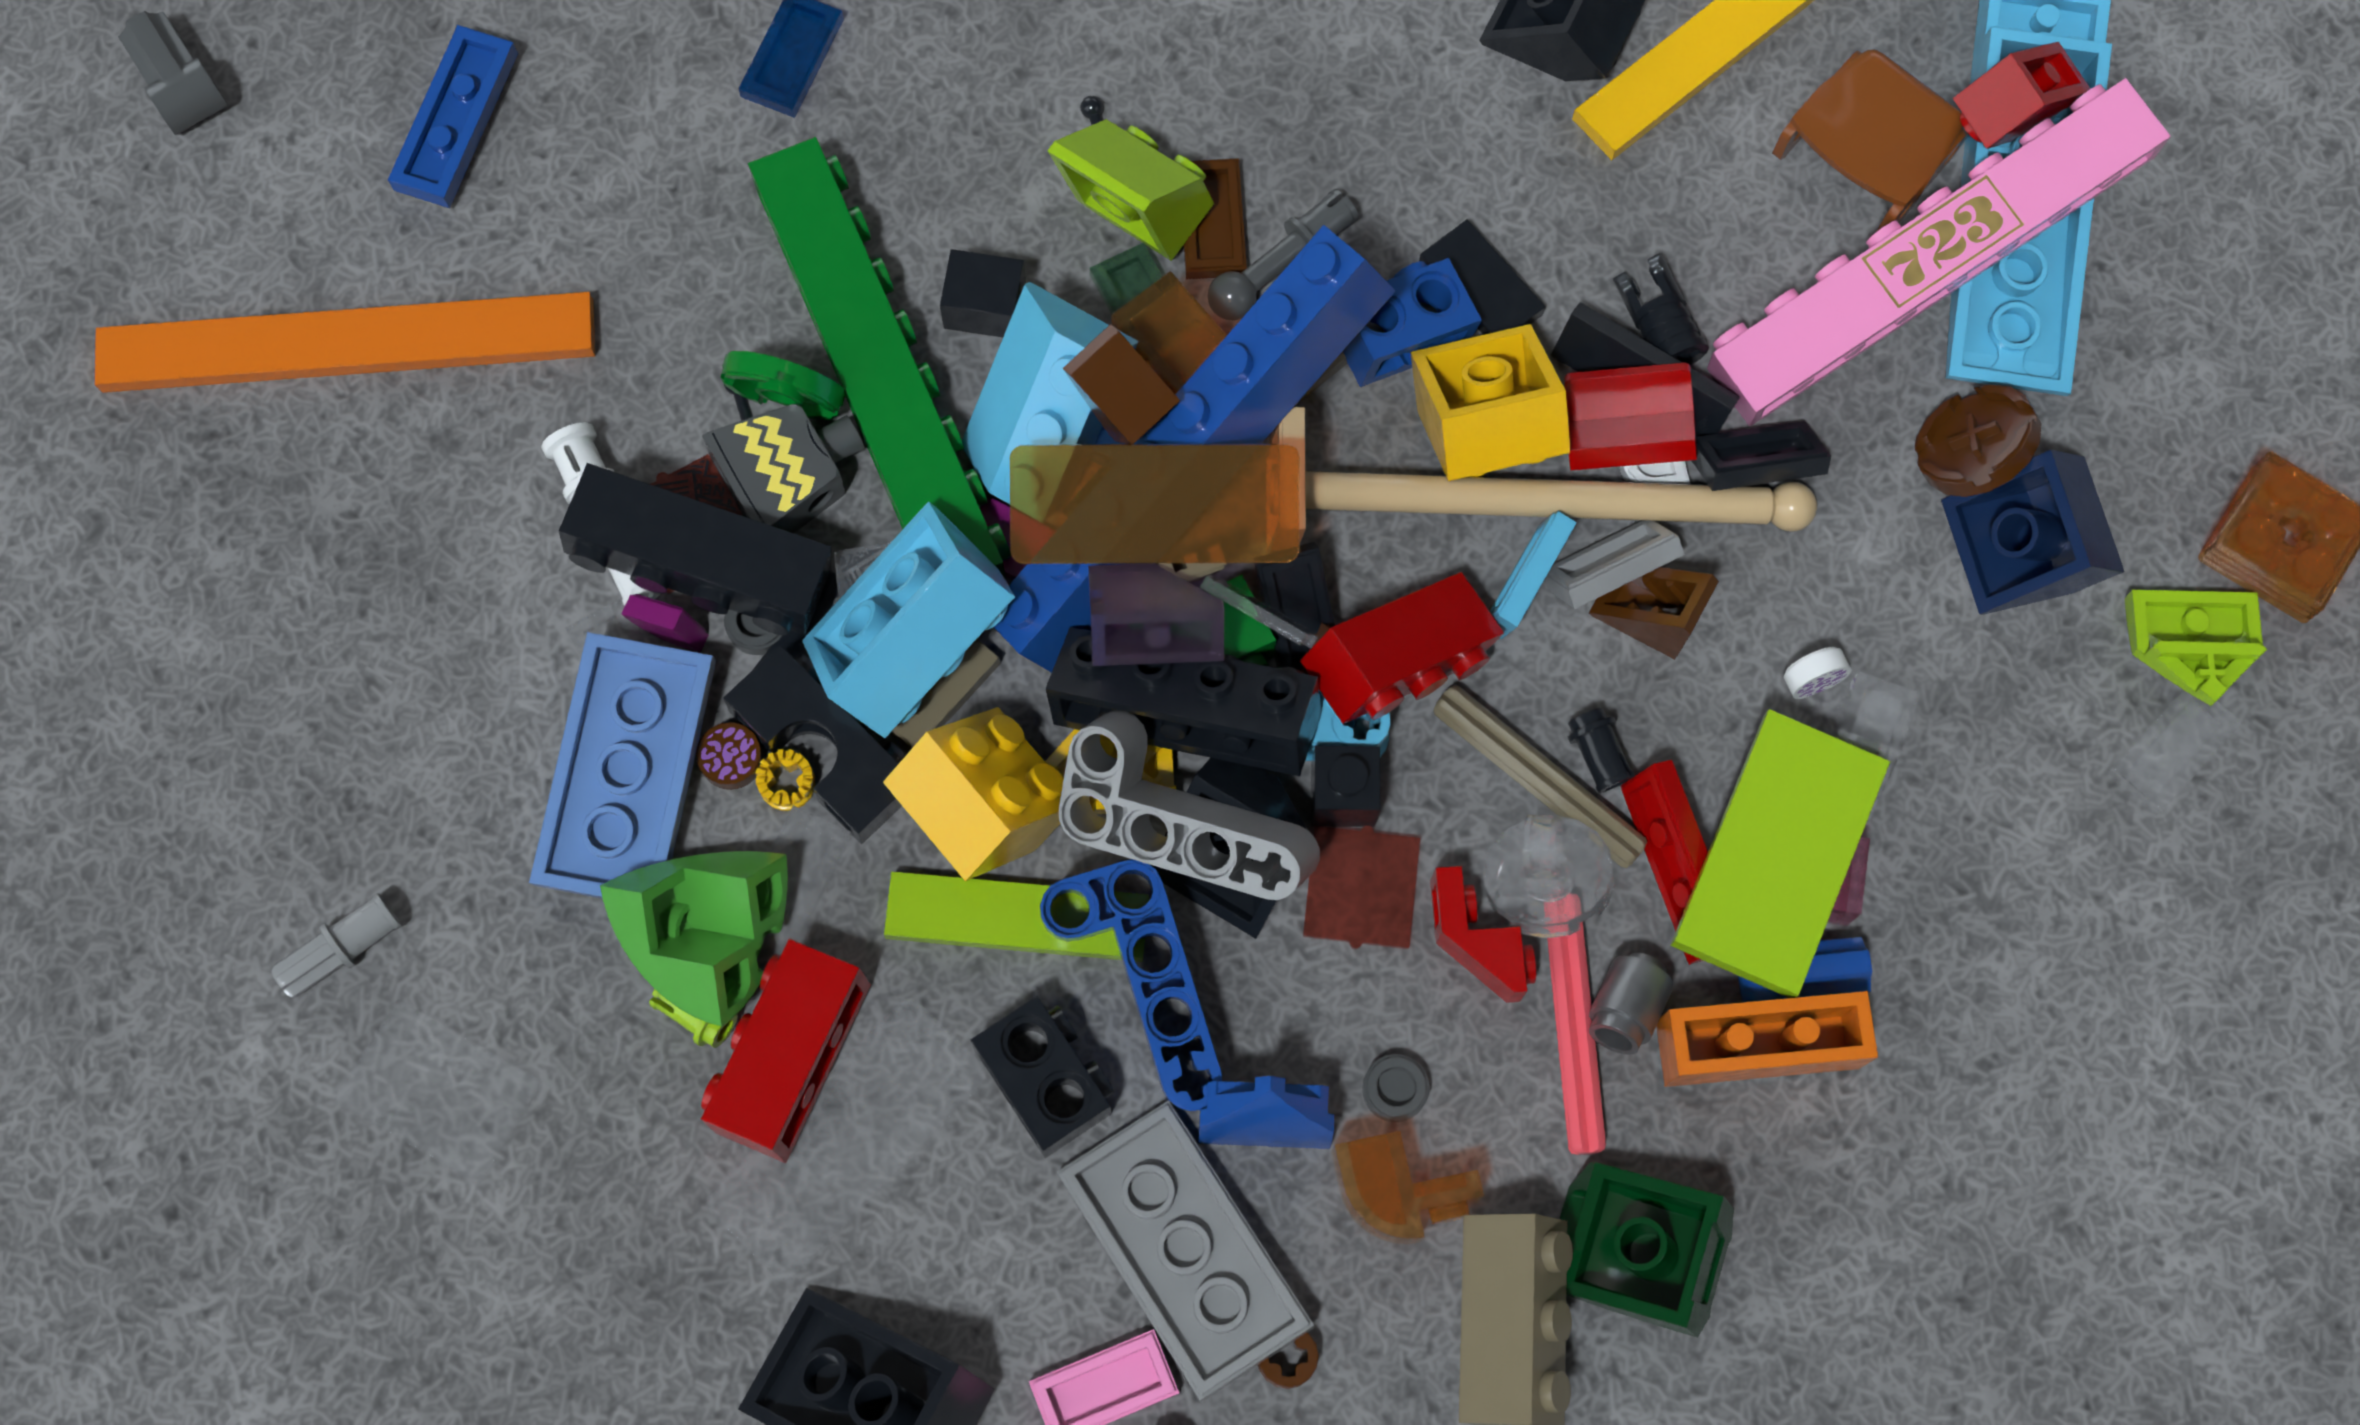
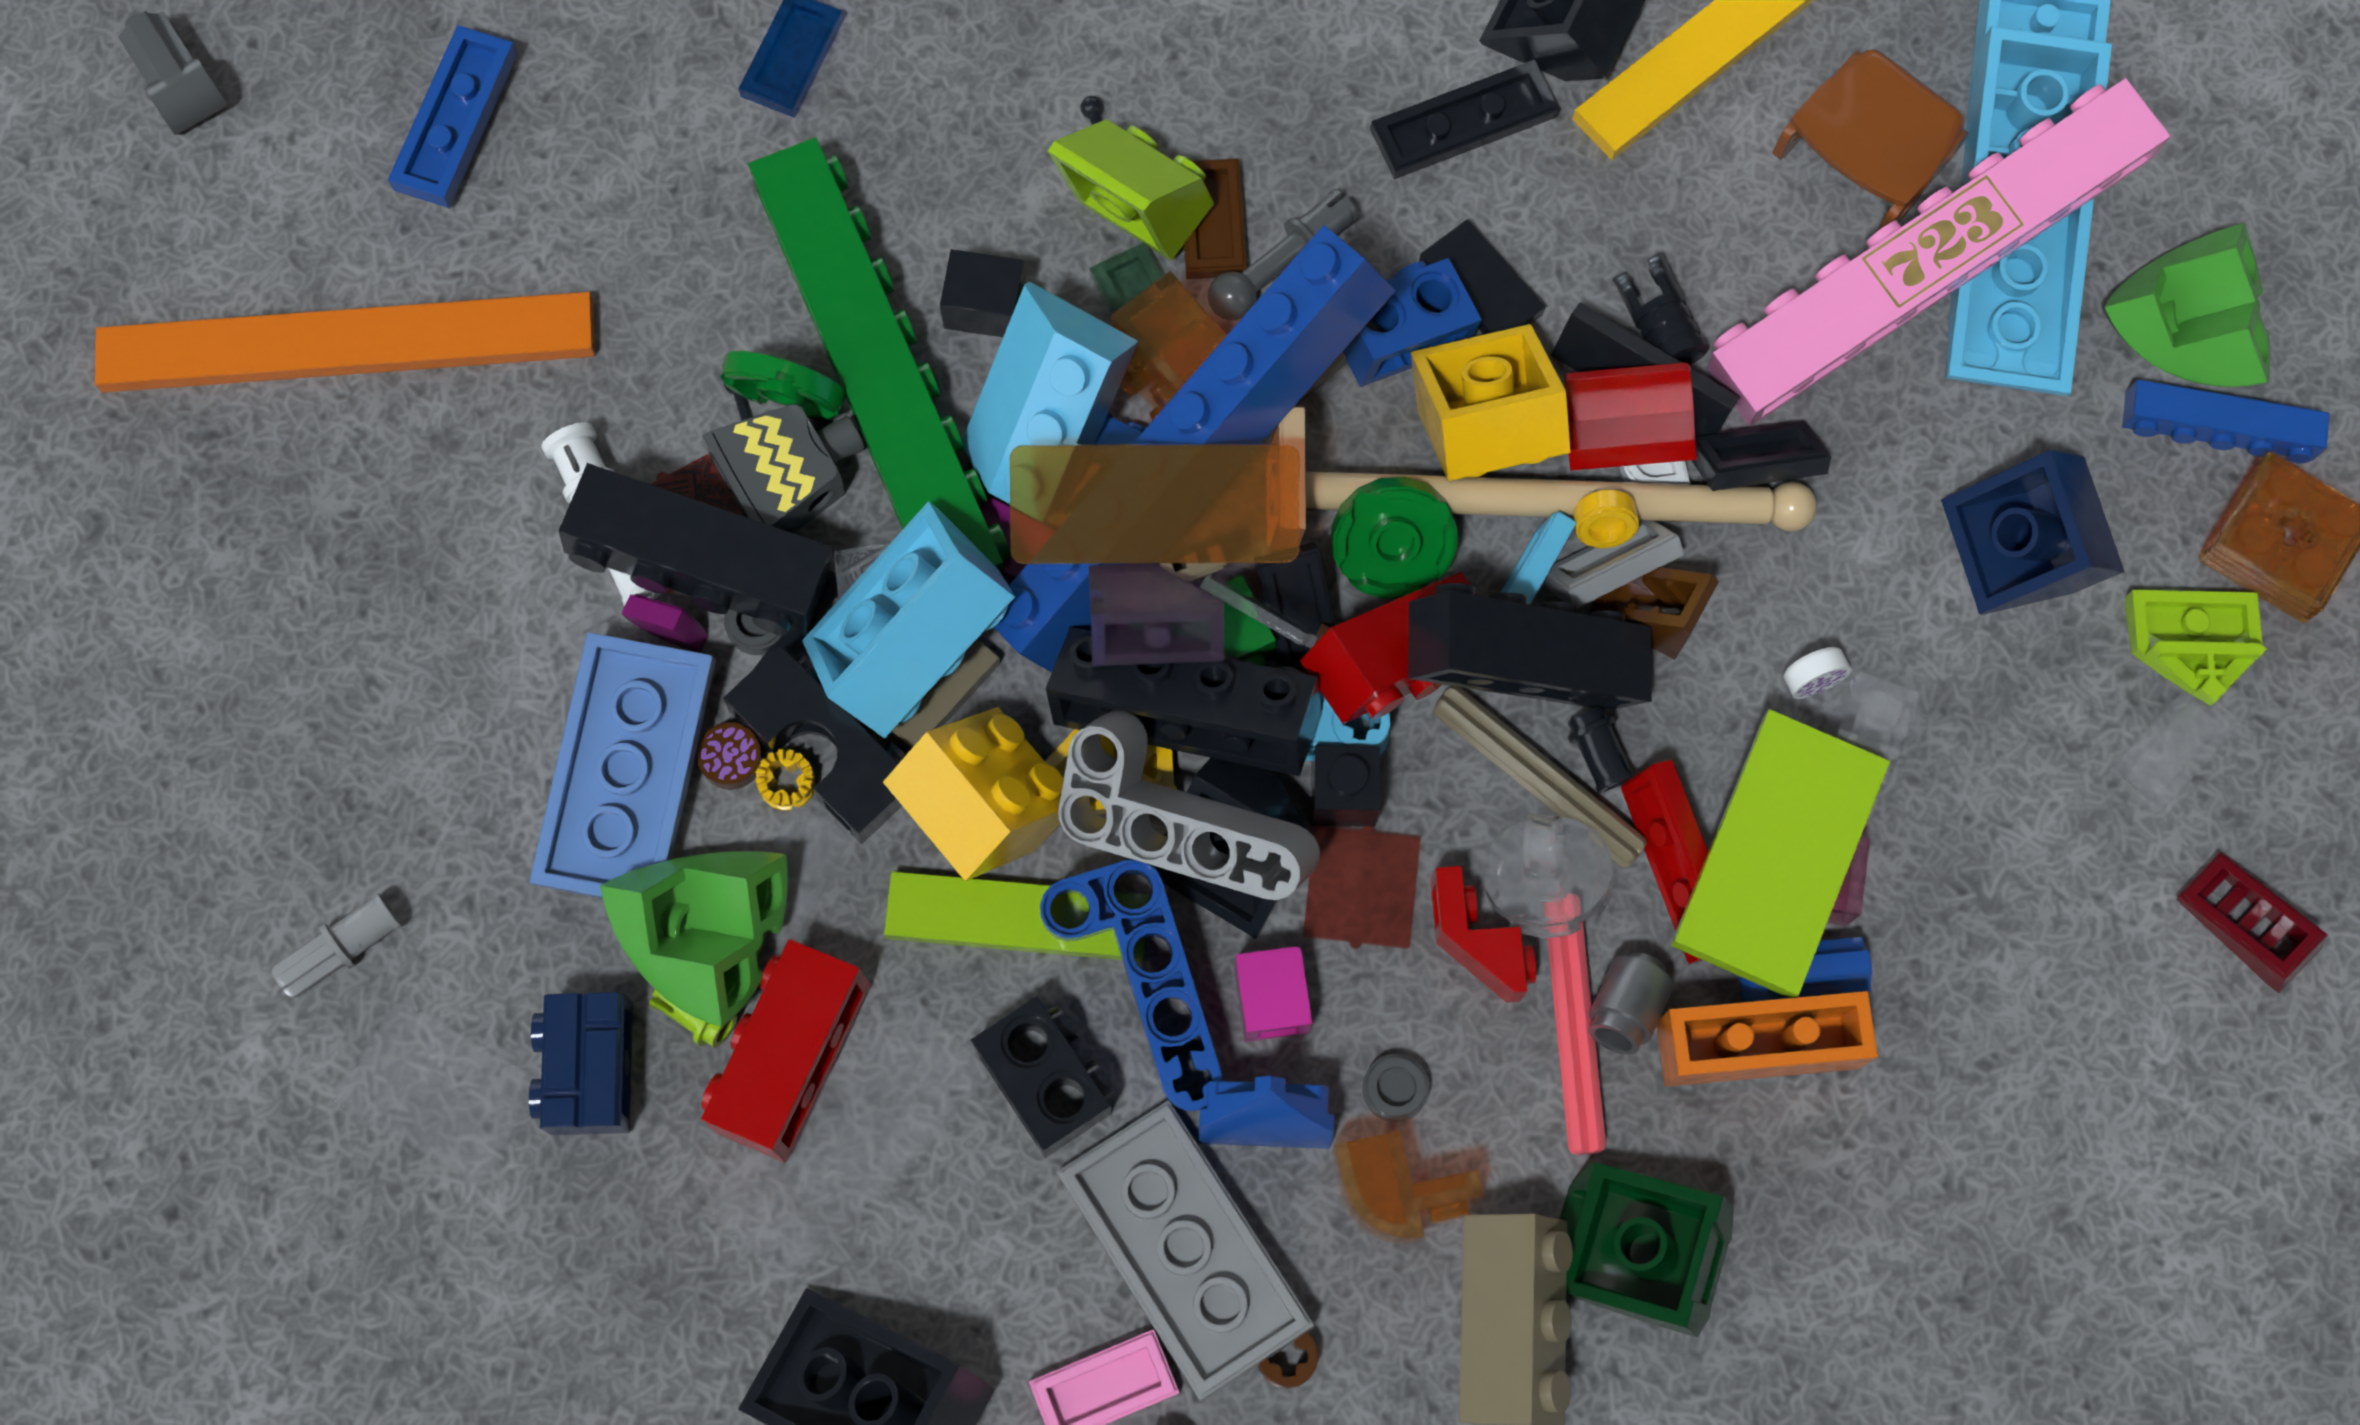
reddish brown slope [1062,324,1180,445] -> none
reddish brown tile [1915,384,2042,497] -> none
red slope [1953,42,2091,149] -> none
none -> dark blue brick [529,992,633,1135]
none -> dark pink panel [1234,947,1312,1042]
none -> green tile [1331,477,1457,599]
none -> black tile [1370,59,1559,179]
none -> black brick [1408,583,1652,710]
none -> yellow tile [1573,490,1639,548]
none -> bright green brick [2105,222,2270,387]
none -> blue piece [2122,379,2330,463]
none -> dark red slope [2177,852,2328,993]

